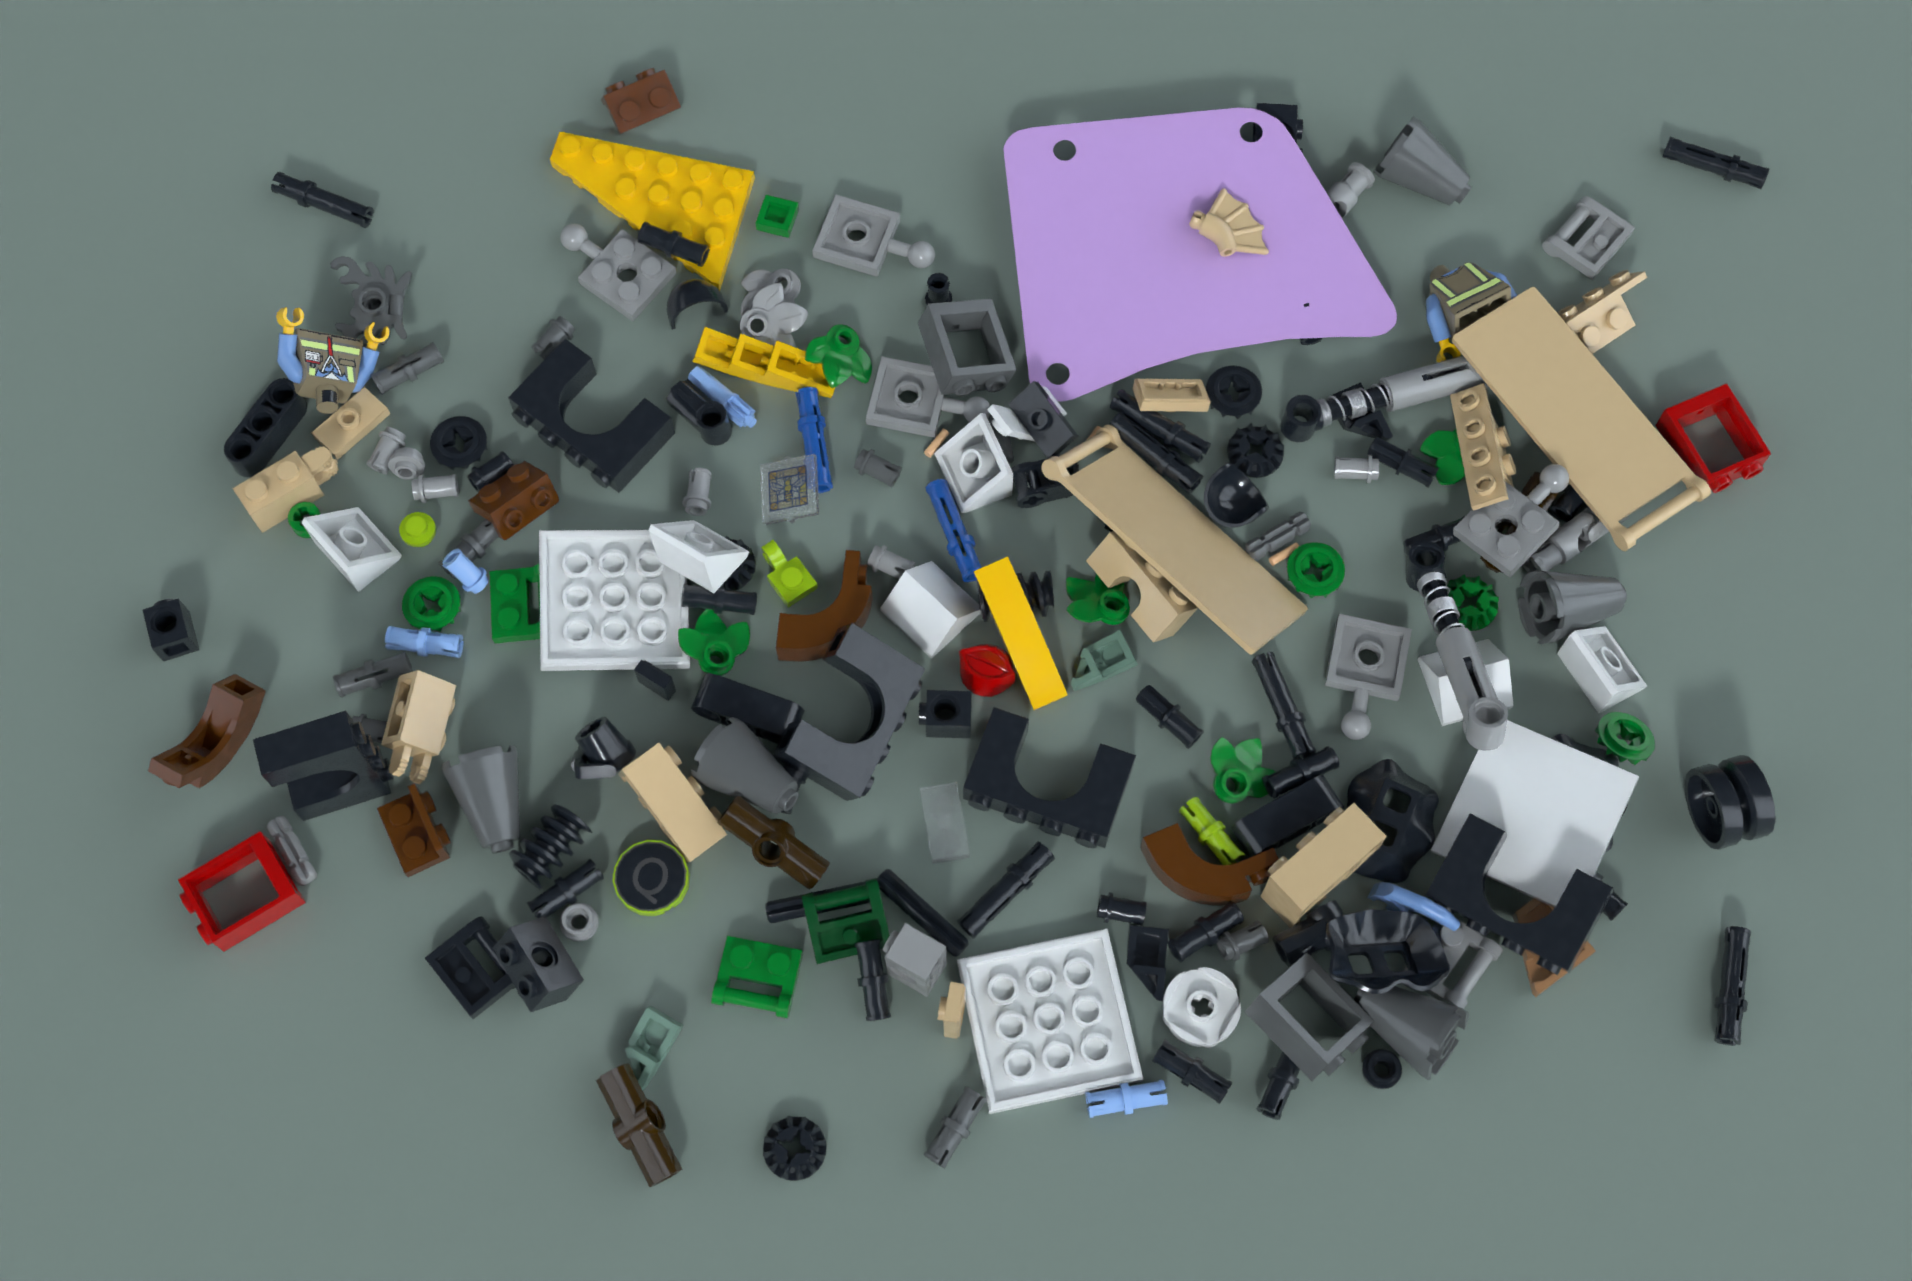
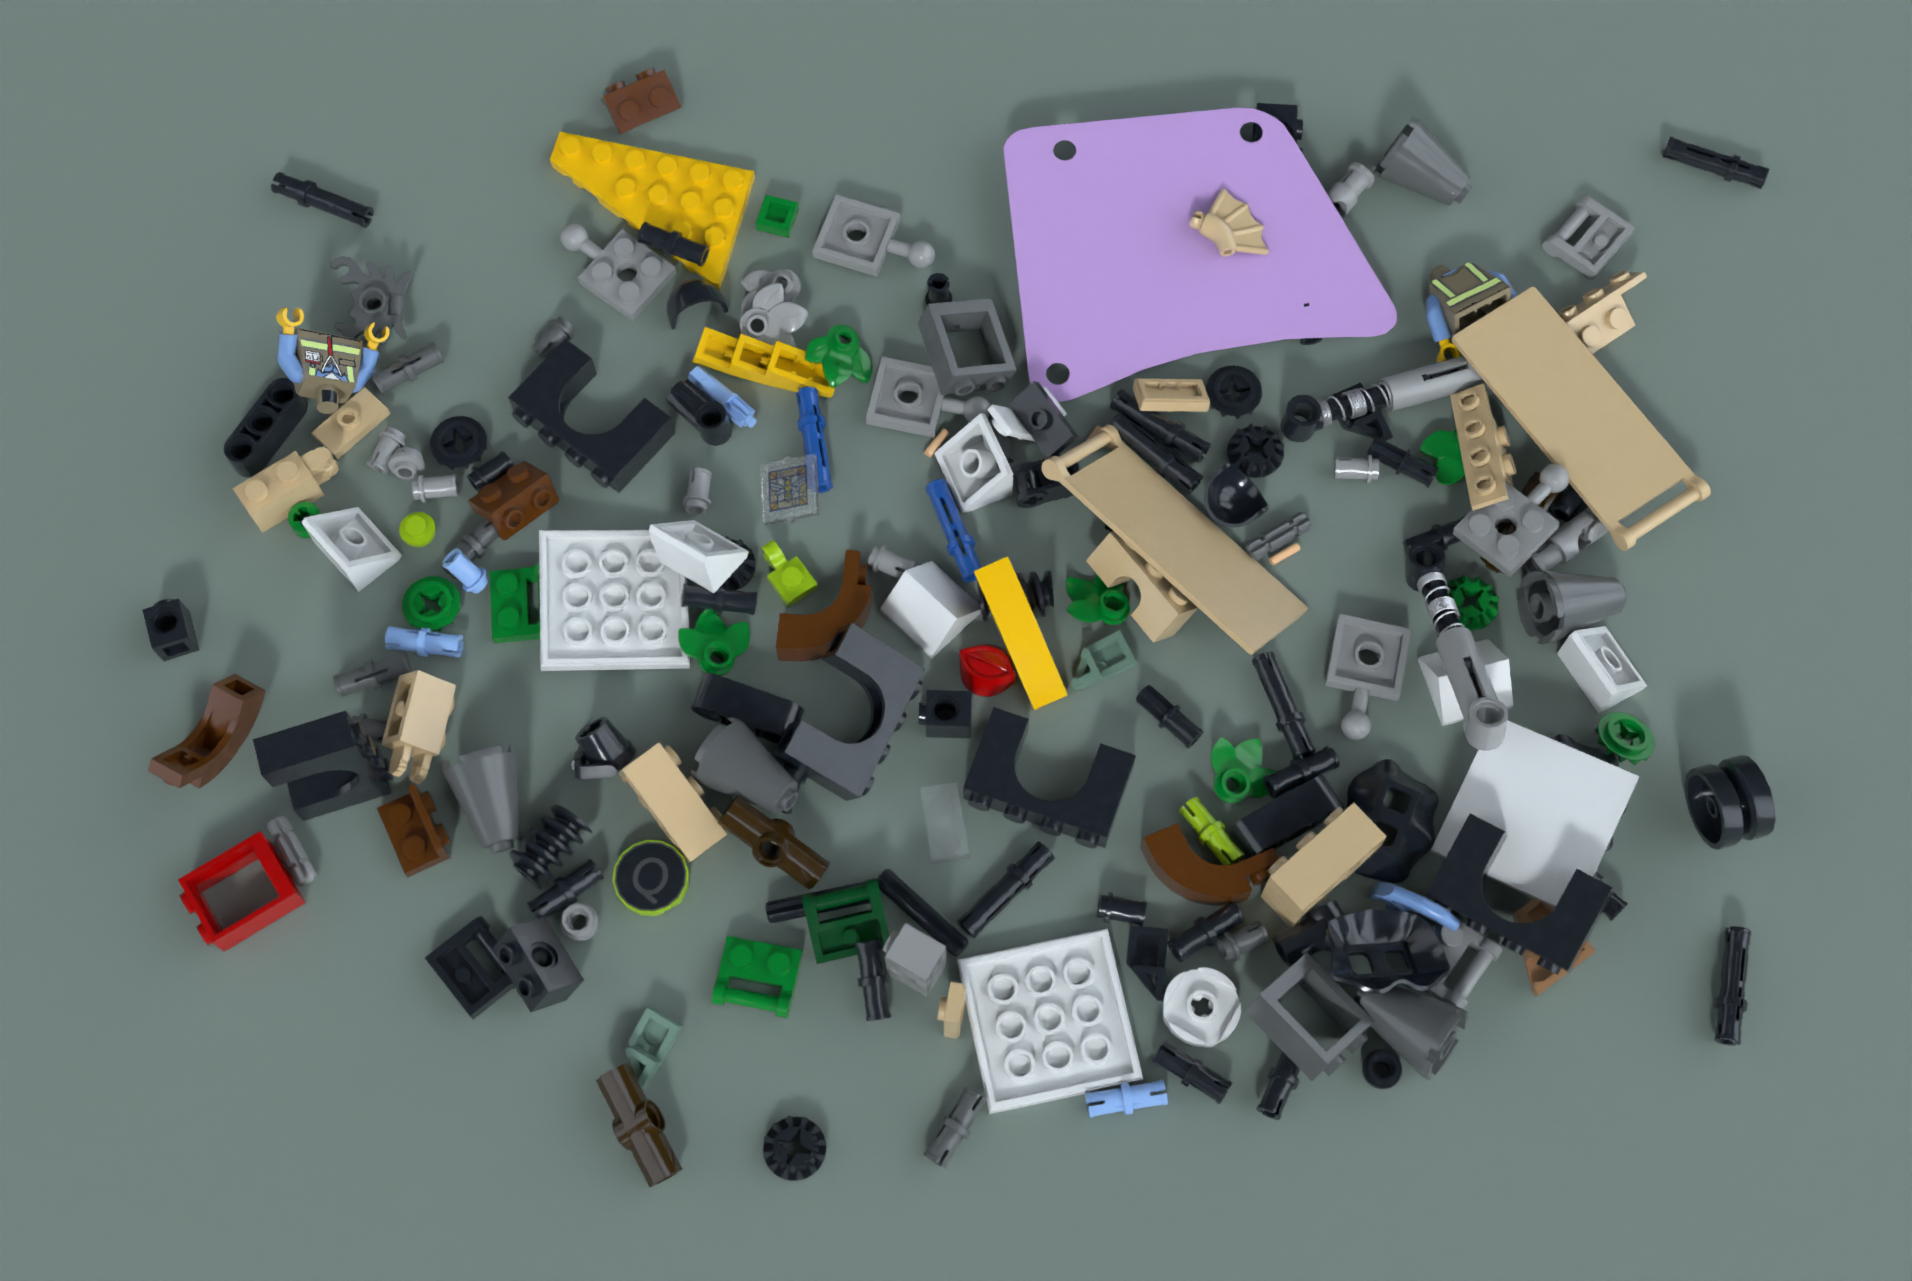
black tile [634,659,676,701] -> none
dark grey pin [854,449,902,488] -> none
green gear [1286,542,1345,598] -> none
red window [1655,383,1771,493] -> none

